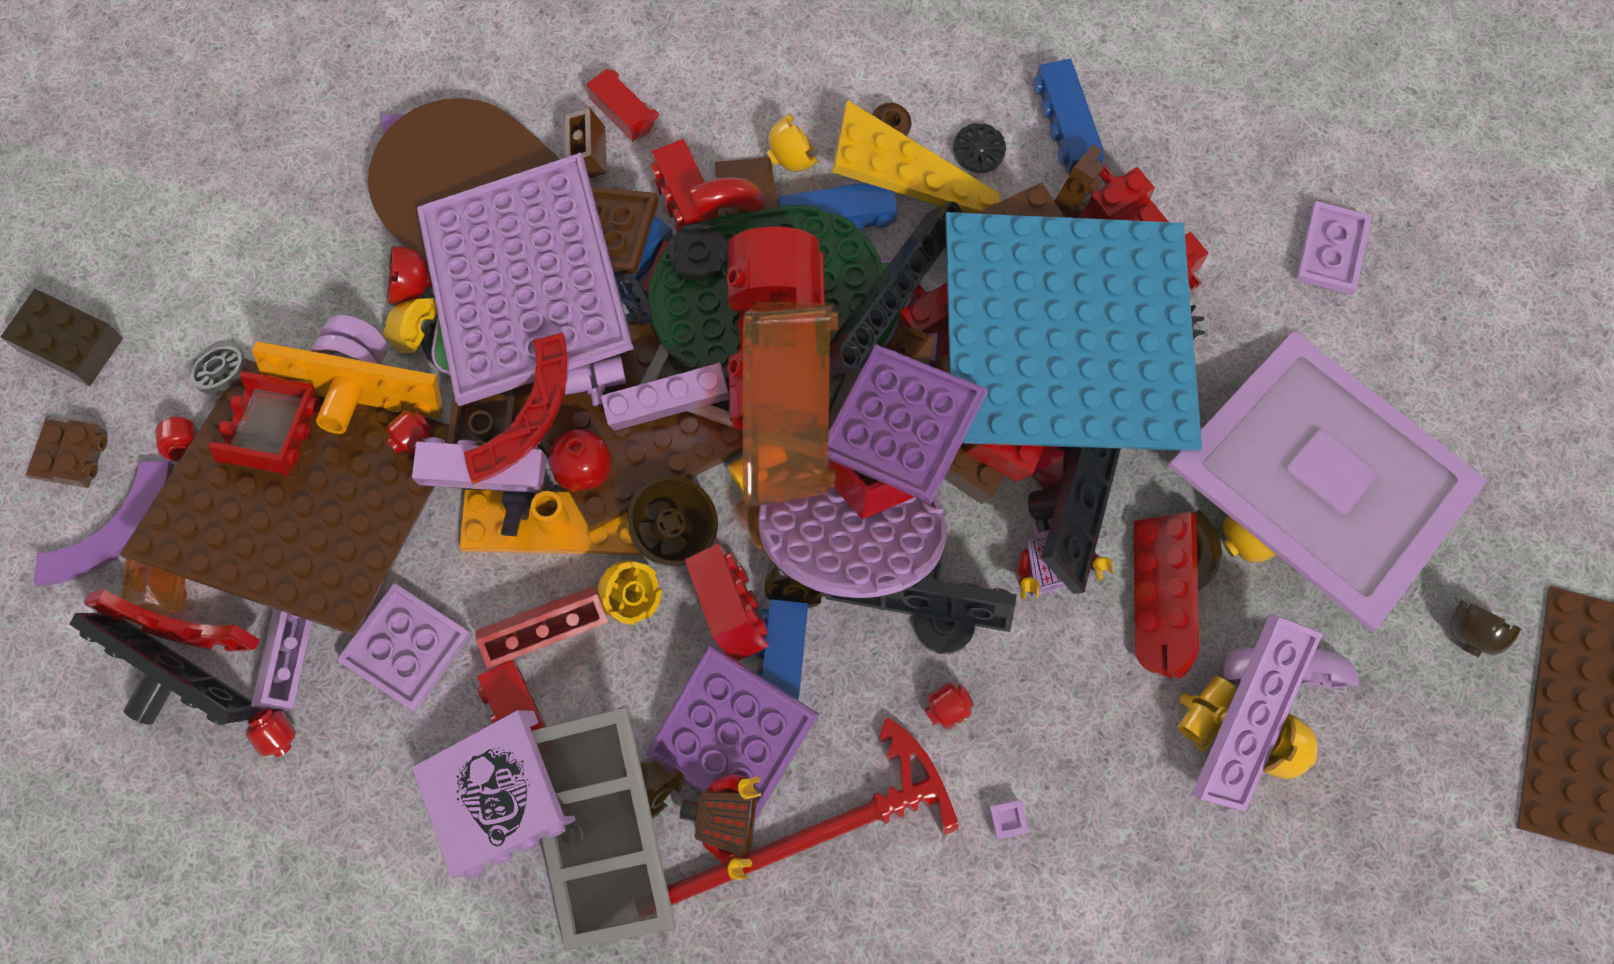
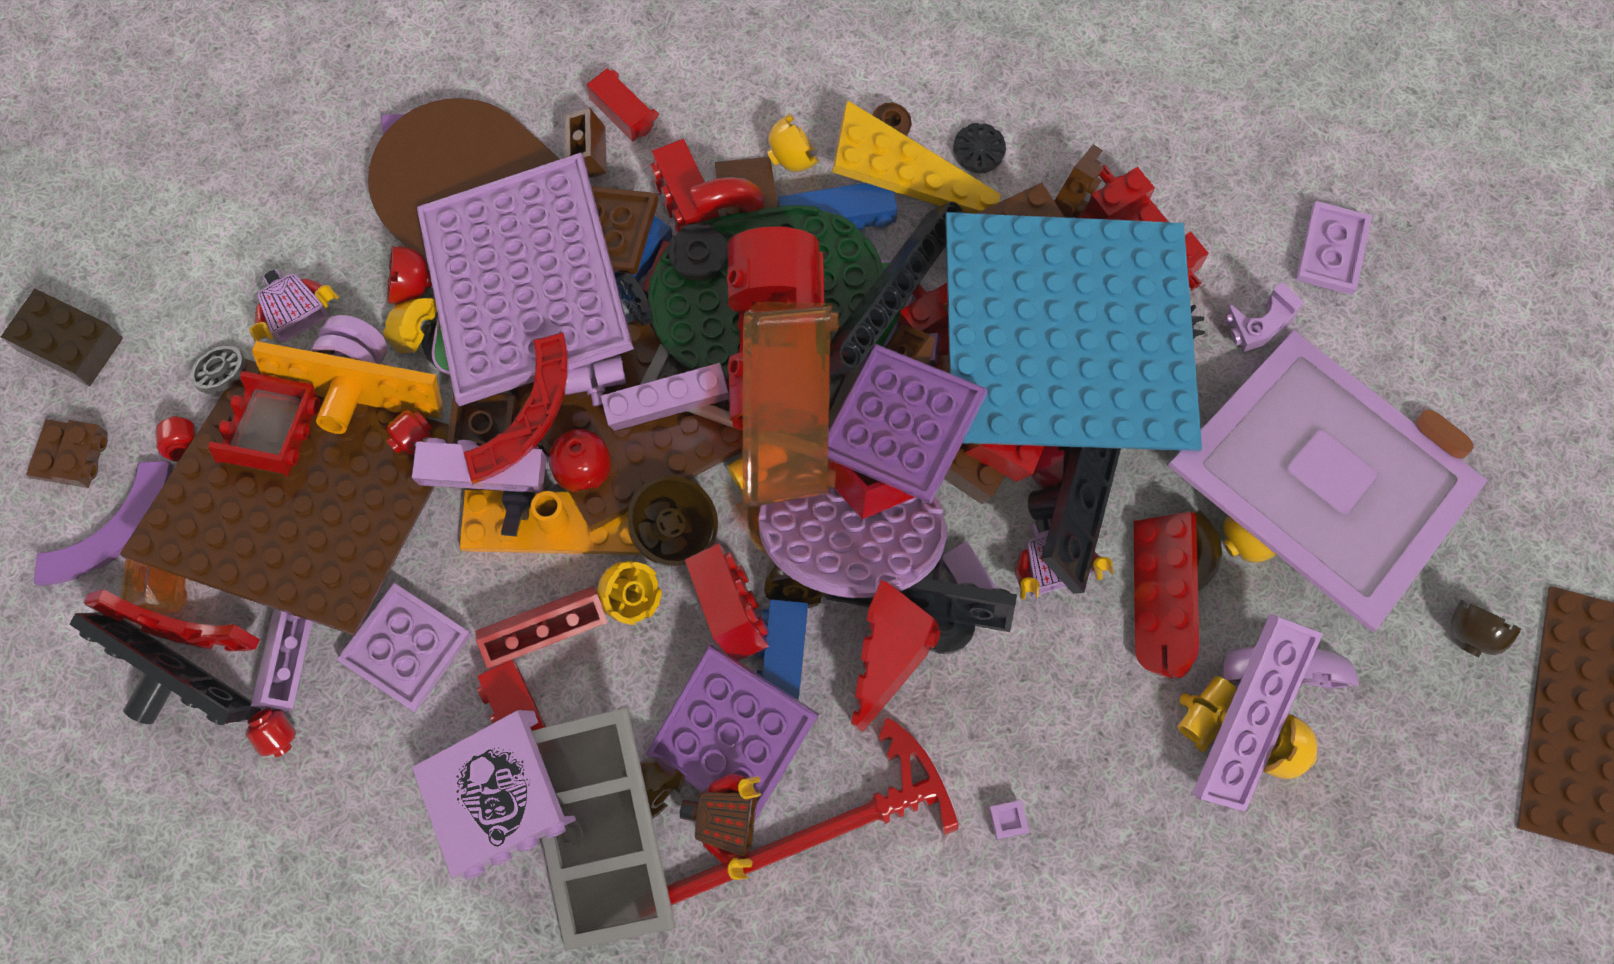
red head [925,681,975,729] -> none
blue brick [1033,58,1105,175] -> none
none -> torso [249,270,339,344]
none -> red slope [851,580,940,732]
none -> lavender tile [942,541,997,590]
none -> lavender tile [1224,282,1304,352]
none -> dark orange tile [1416,410,1474,459]

